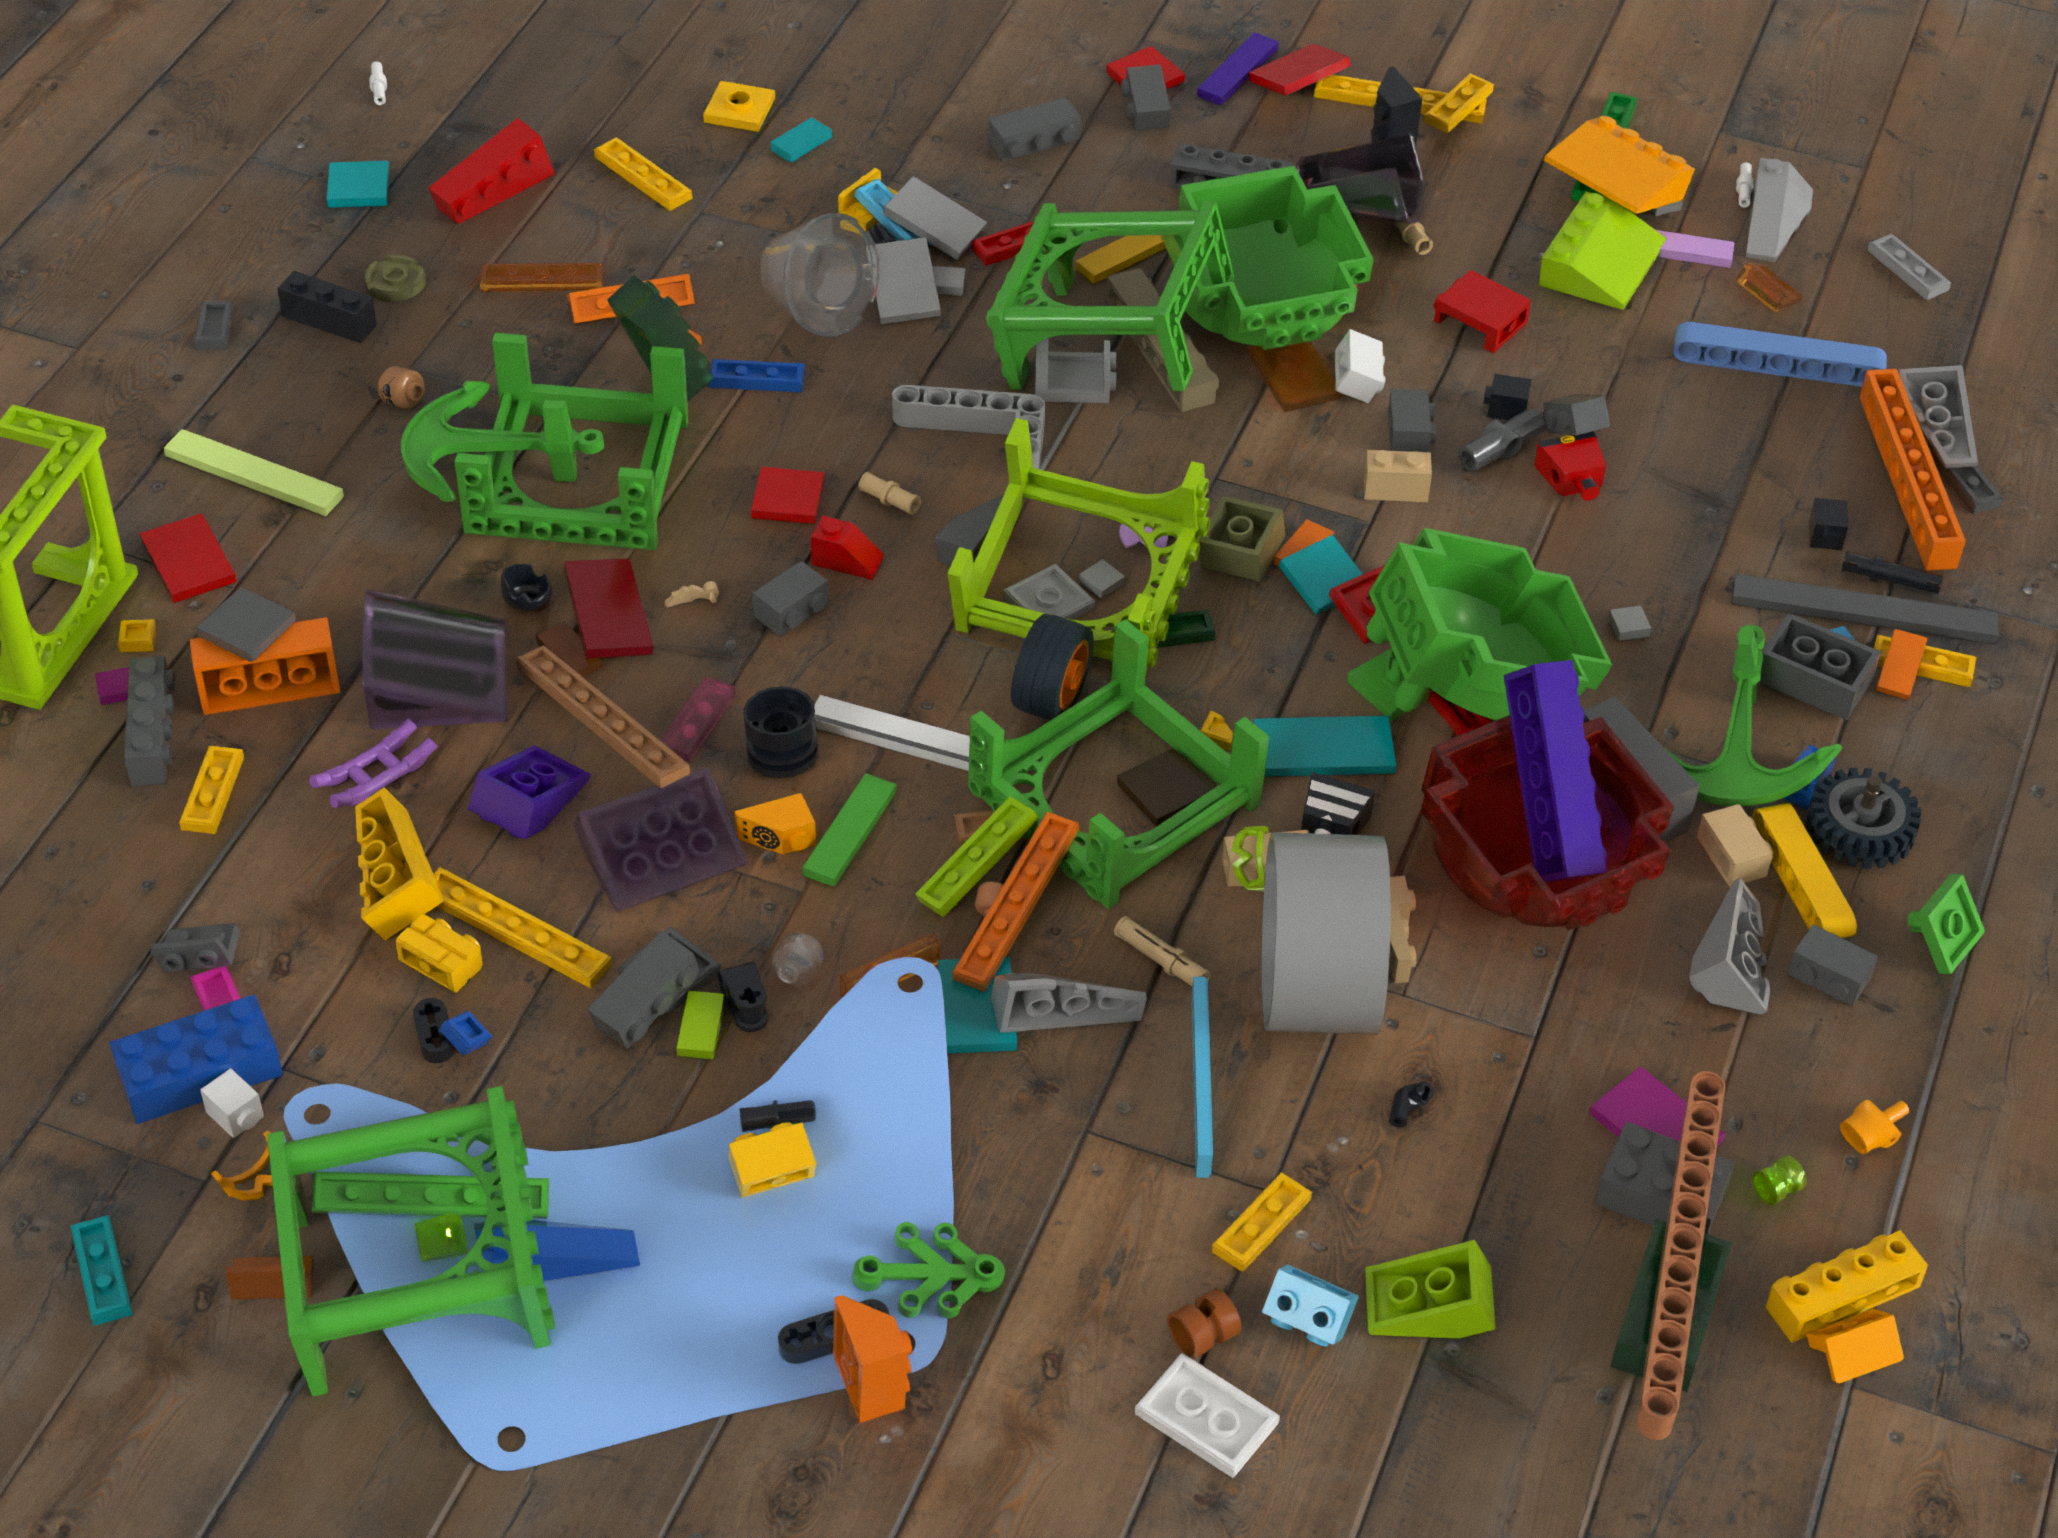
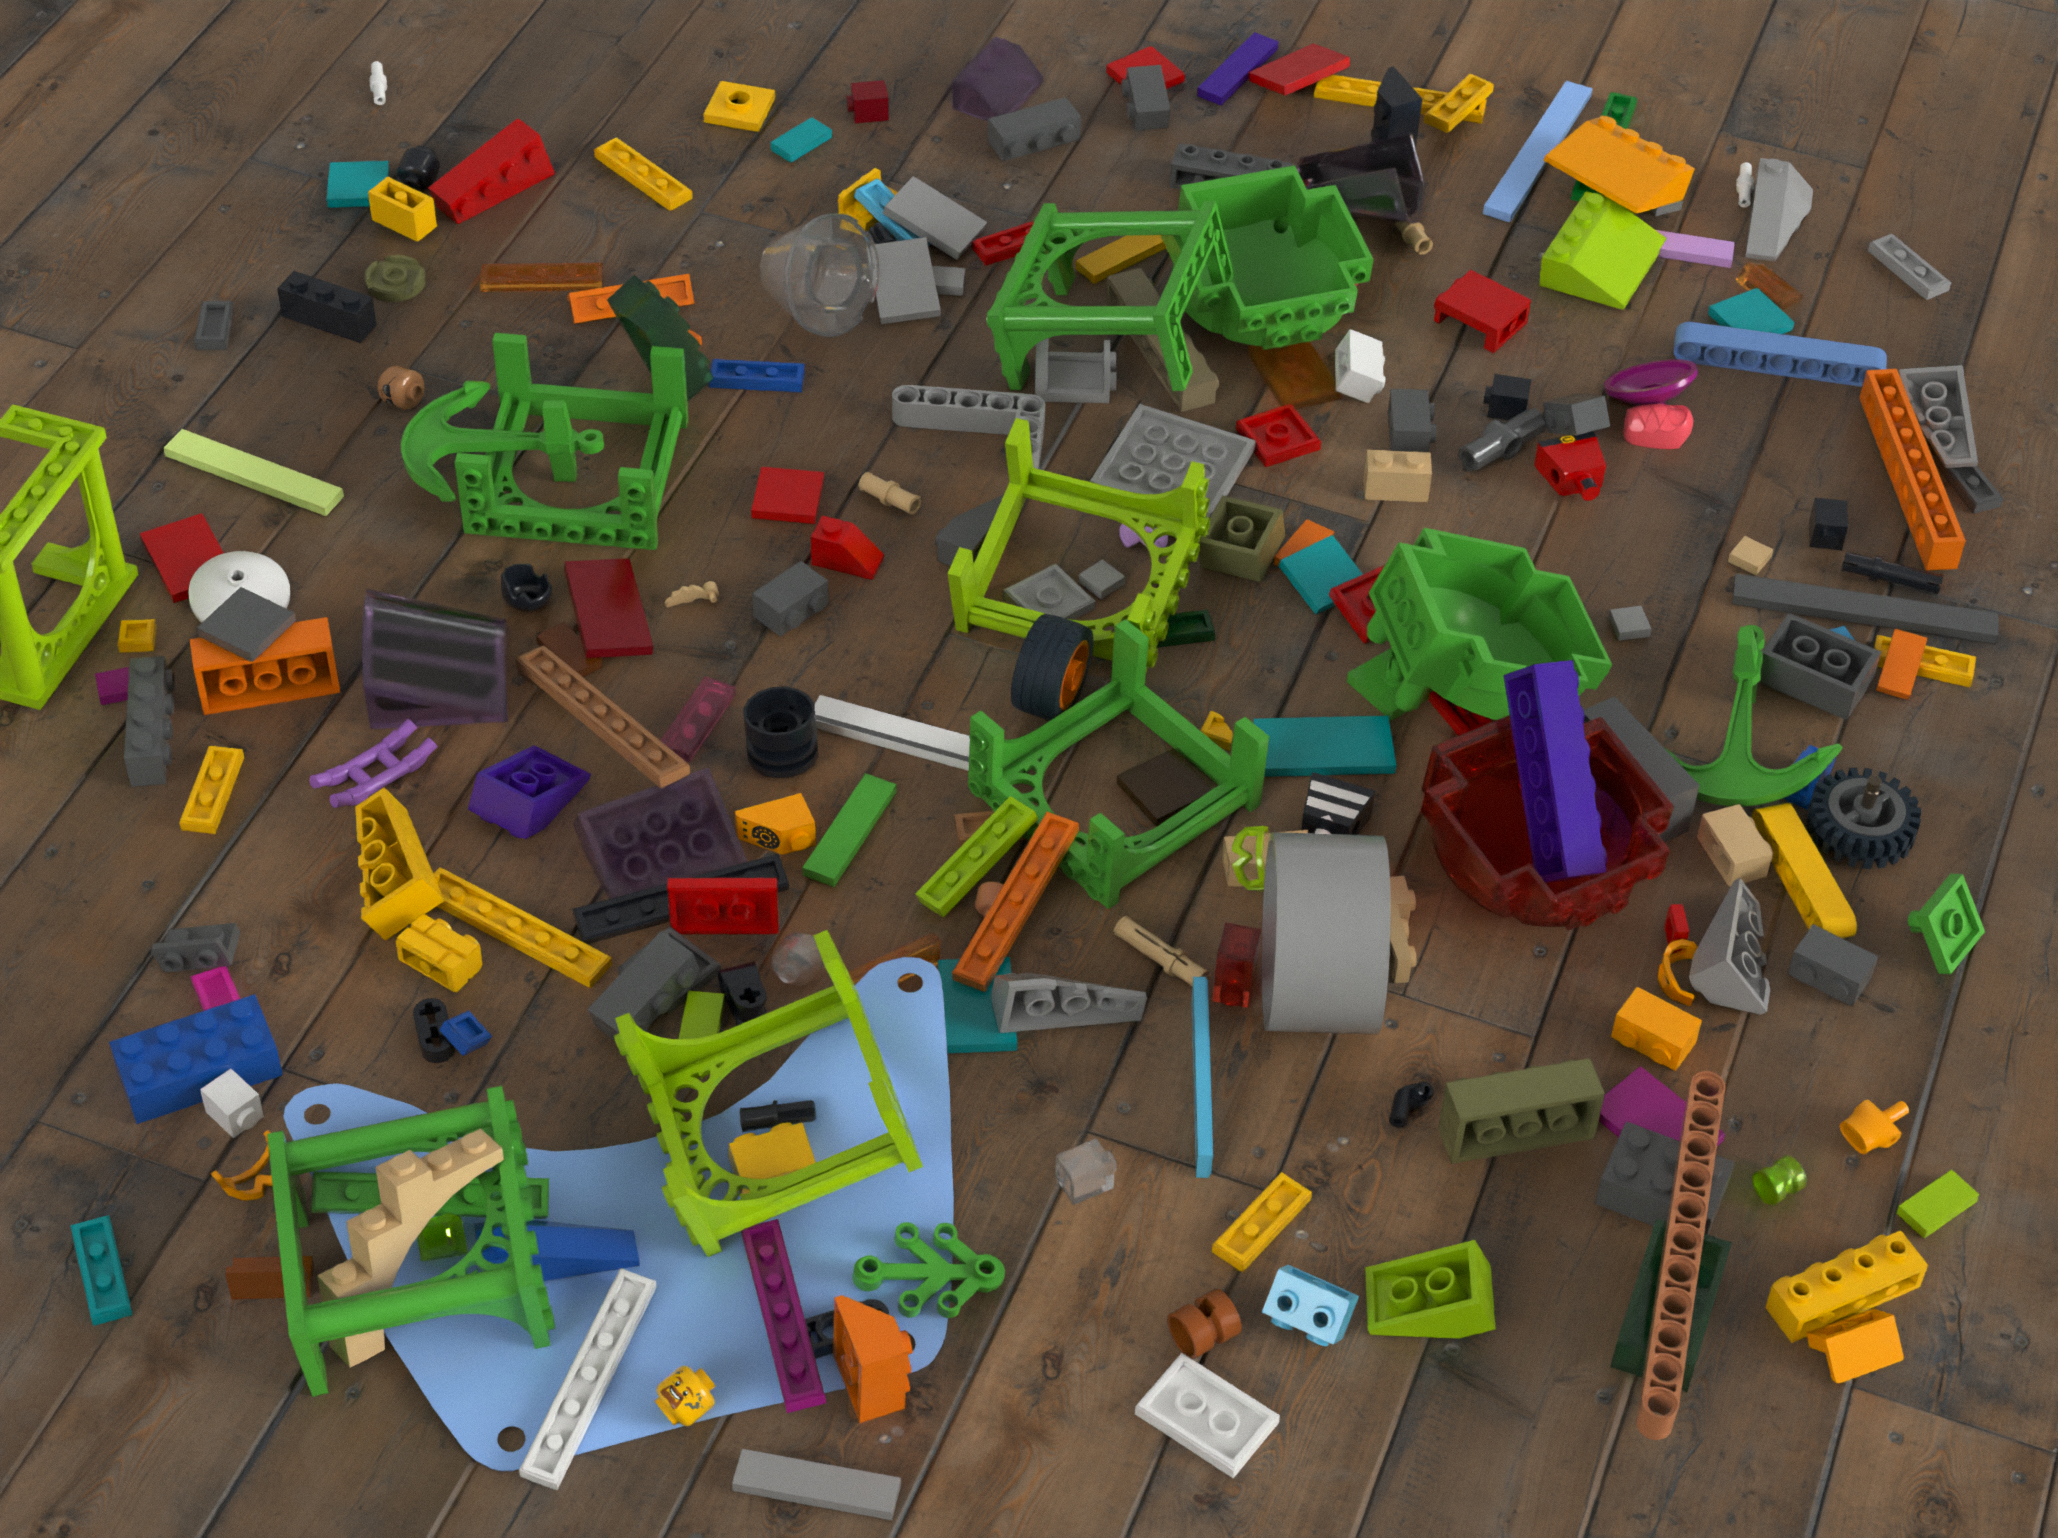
none -> white dish [188,551,290,623]
none -> tan arch [317,1128,504,1368]
none -> yellow brick [368,177,437,242]
none -> black head [397,146,440,191]
none -> white tile [519,1268,657,1490]
none -> black tile [573,853,789,944]
none -> lime arch [614,930,923,1257]
none -> yellow head [654,1365,716,1426]
none -> red tile [667,878,779,934]
none -> light grey tile [732,1449,901,1520]
none -> magenta tile [741,1219,826,1413]
none -> dark red brick [846,80,889,124]
none -> clear purple slope [952,37,1044,121]
none -> clear brick [1055,1138,1117,1205]
none -> light grey plate [1090,404,1256,518]
none -> clear red brick [1212,922,1261,1008]
none -> red tile [1235,403,1321,468]
none -> olive brick [1438,1058,1605,1164]
none -> light blue tile [1483,80,1593,223]
none -> magenta dish [1604,359,1698,405]
none -> light orange brick [1611,987,1702,1071]
none -> coral piece [1623,403,1694,449]
none -> light orange helmet [1657,939,1698,1006]
none -> red tile [1664,904,1690,954]
none -> teal tile [1708,288,1794,334]
none -> tan tile [1728,536,1774,575]
none -> lime tile [1896,1169,1980,1238]

